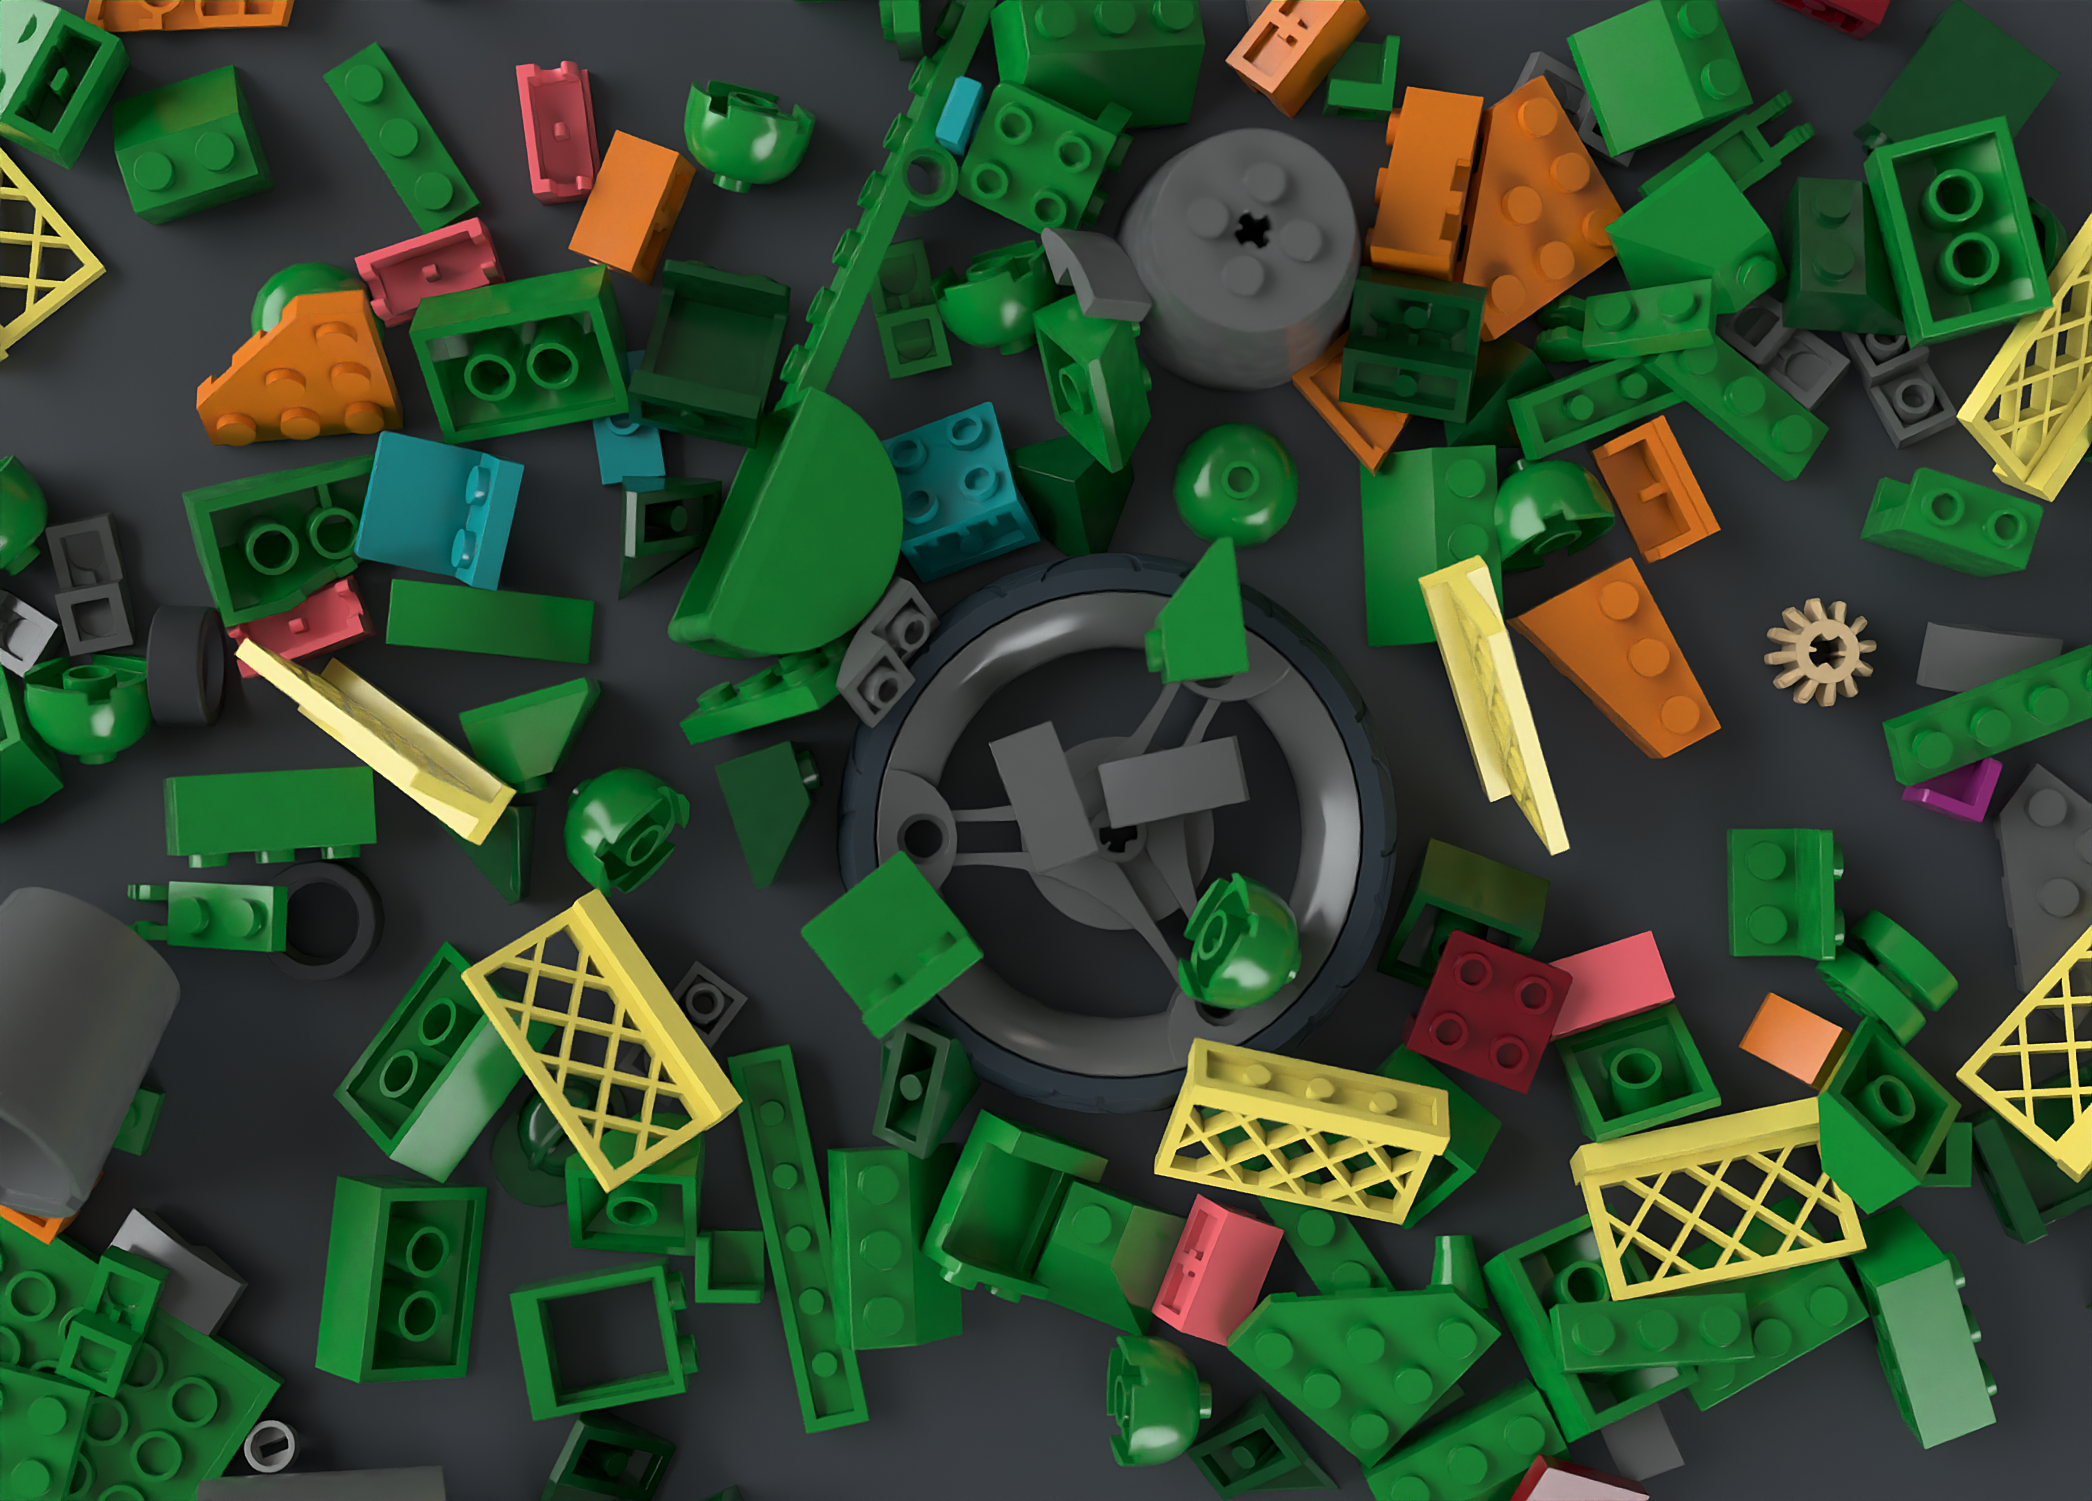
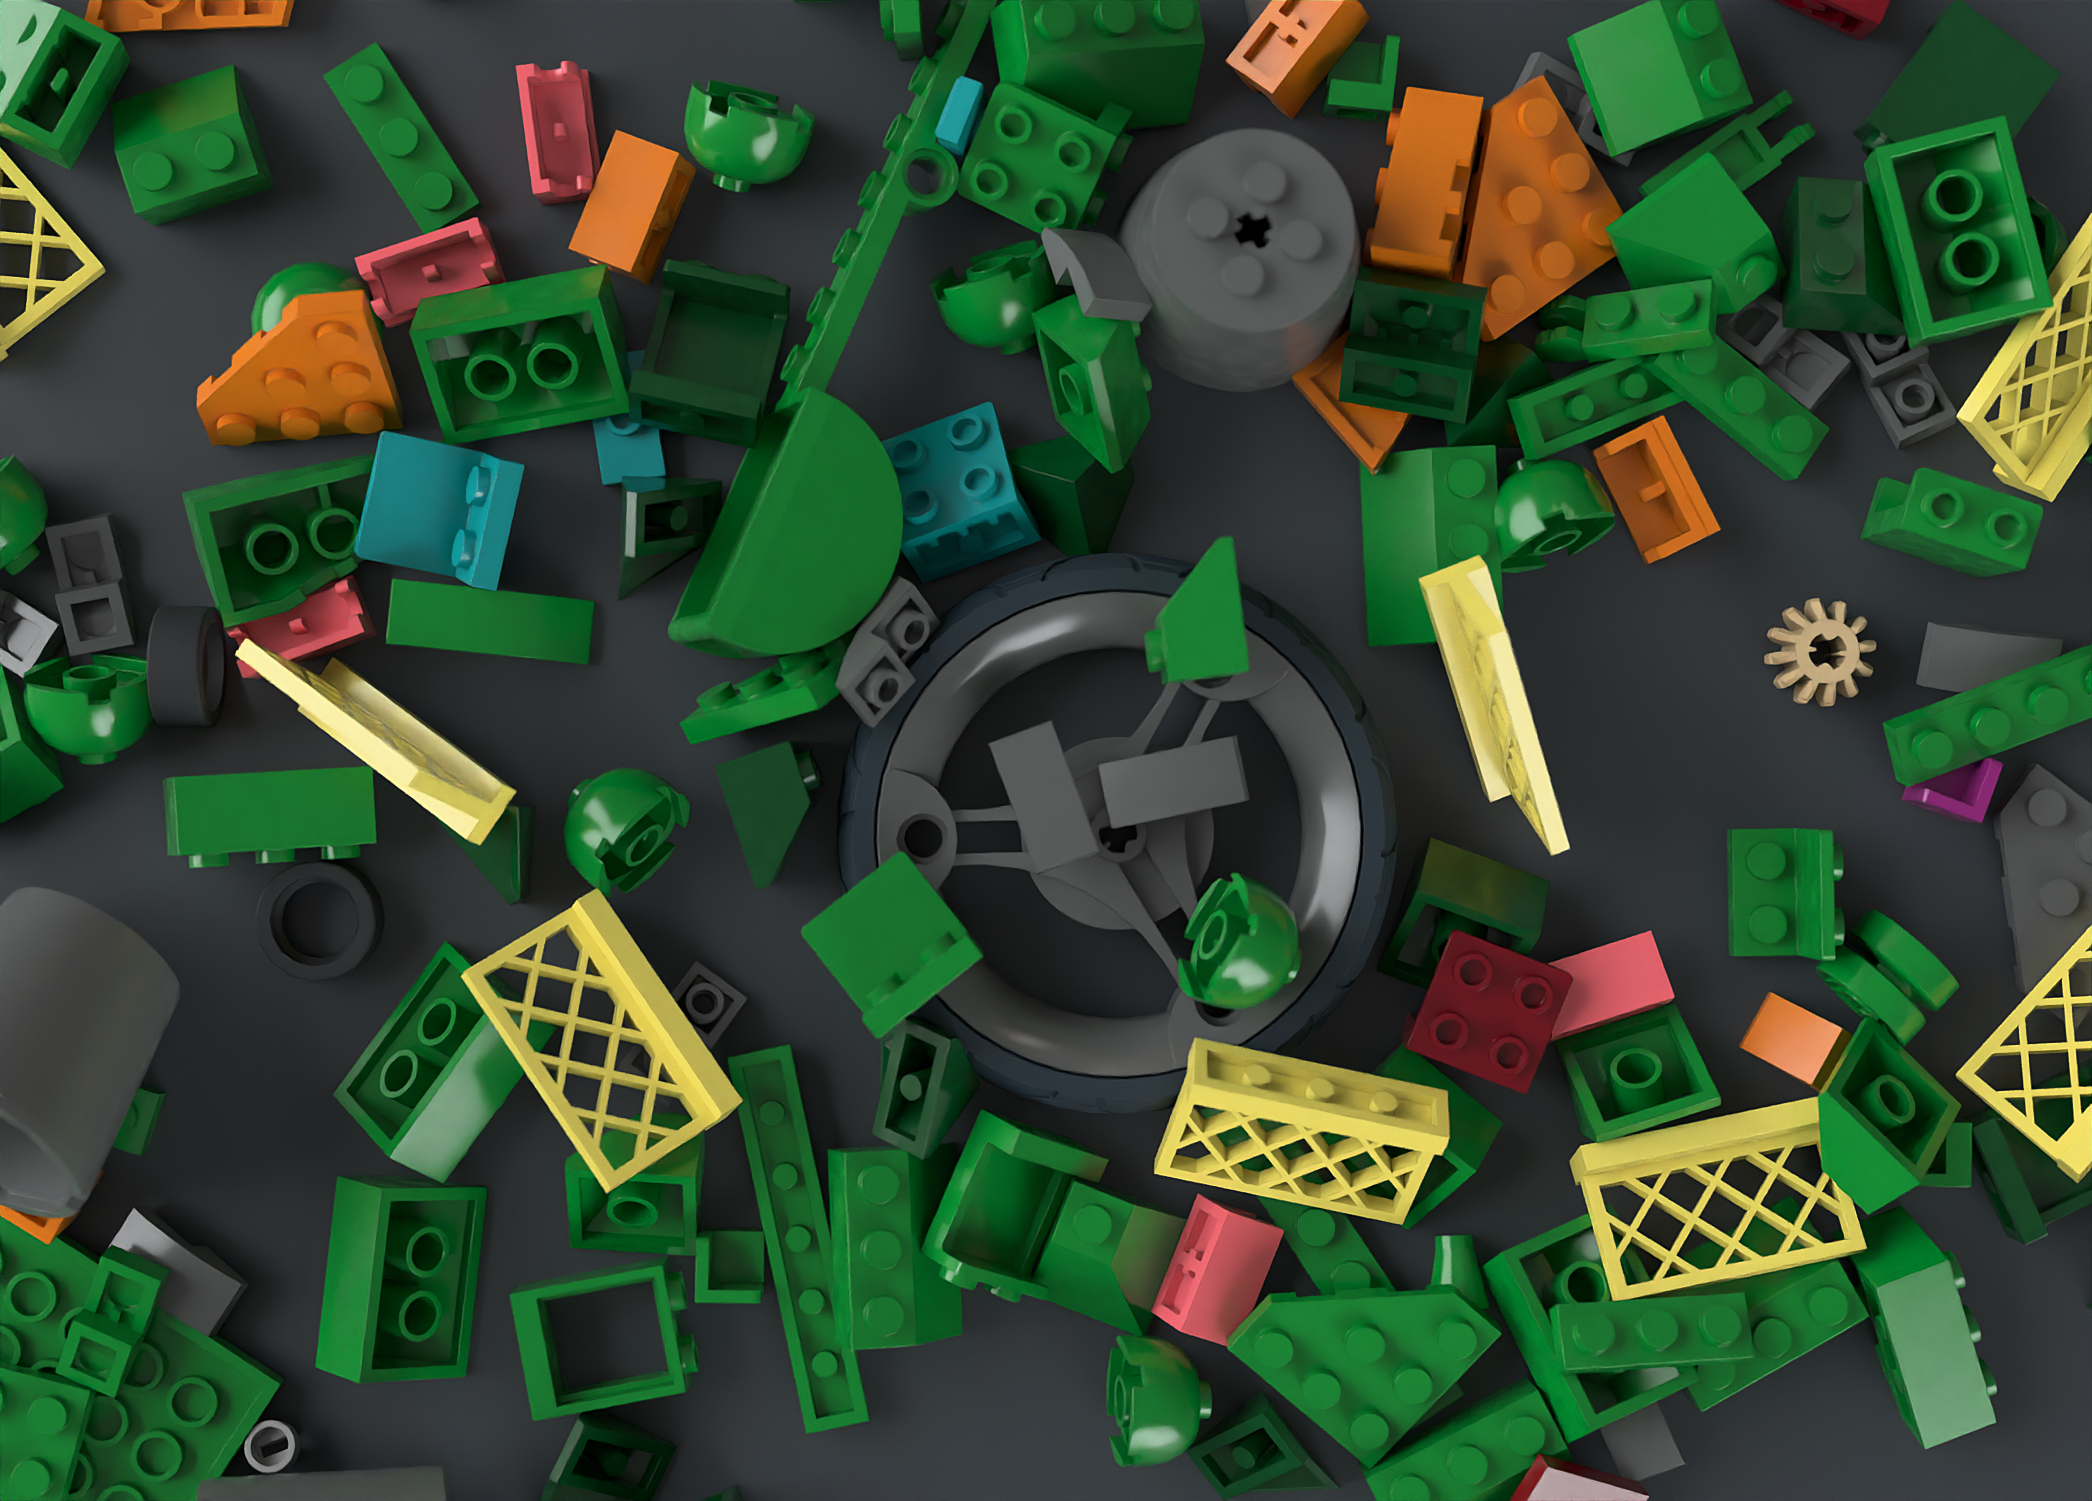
green hinge [127,881,288,952] -> none
green slope [459,677,604,797] -> none
dark green piece [491,1071,628,1207] -> none
green slope [869,236,952,380] -> none
green cylinder [1172,422,1299,550] -> none
orange wedge [1506,557,1721,759] -> none

